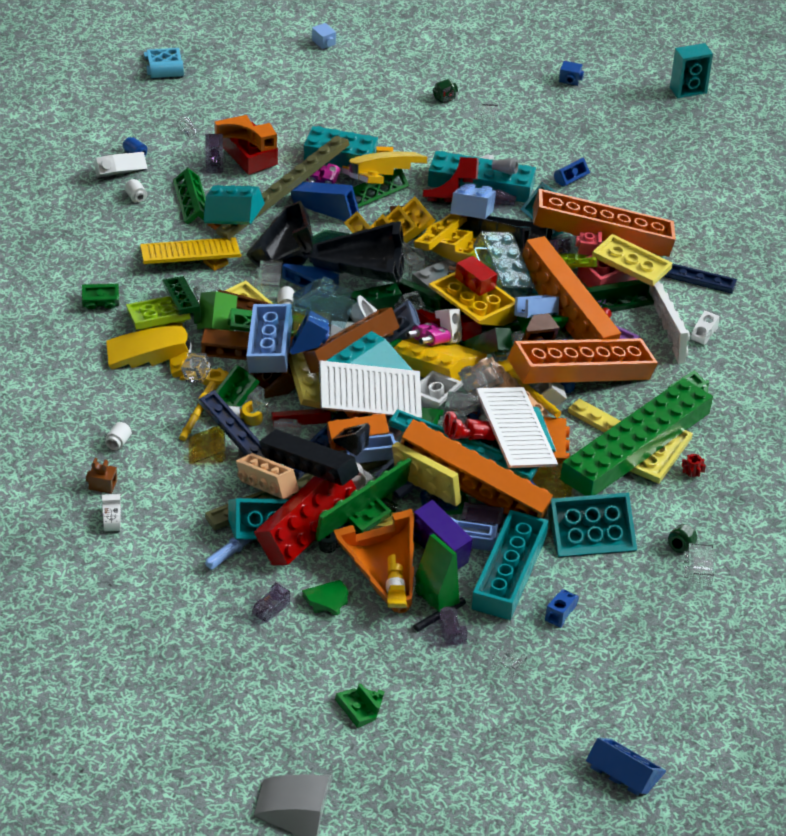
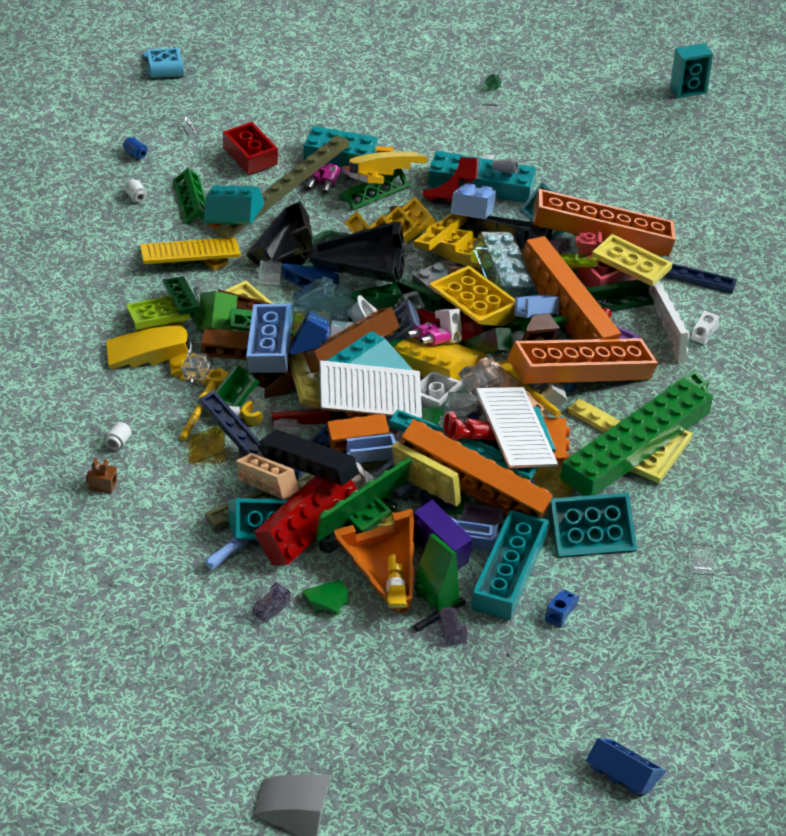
green bracket [82,284,119,309] -> none
white slope [93,152,147,178] -> none
white leg [102,494,121,532] -> none
clear purple brick [205,134,223,173] -> none
orange arch [214,115,277,151] -> none
white brick [277,286,296,310] -> none
blue slope [290,182,359,221] -> none
light blue brick [312,23,336,49] -> none
black slope [333,423,370,456] -> none
green slope [335,683,385,728] -> none
dark green head [433,79,458,103] -> none
red brick [454,256,498,296] -> none
clear purple cone [492,189,516,206] -> none
blue brick [554,157,590,186] -> none
blue brick [559,61,584,86] -> none
dark green head [668,524,697,553] -> none
red gear [681,454,706,477] -> none
none -> clear green plate [485,74,501,90]

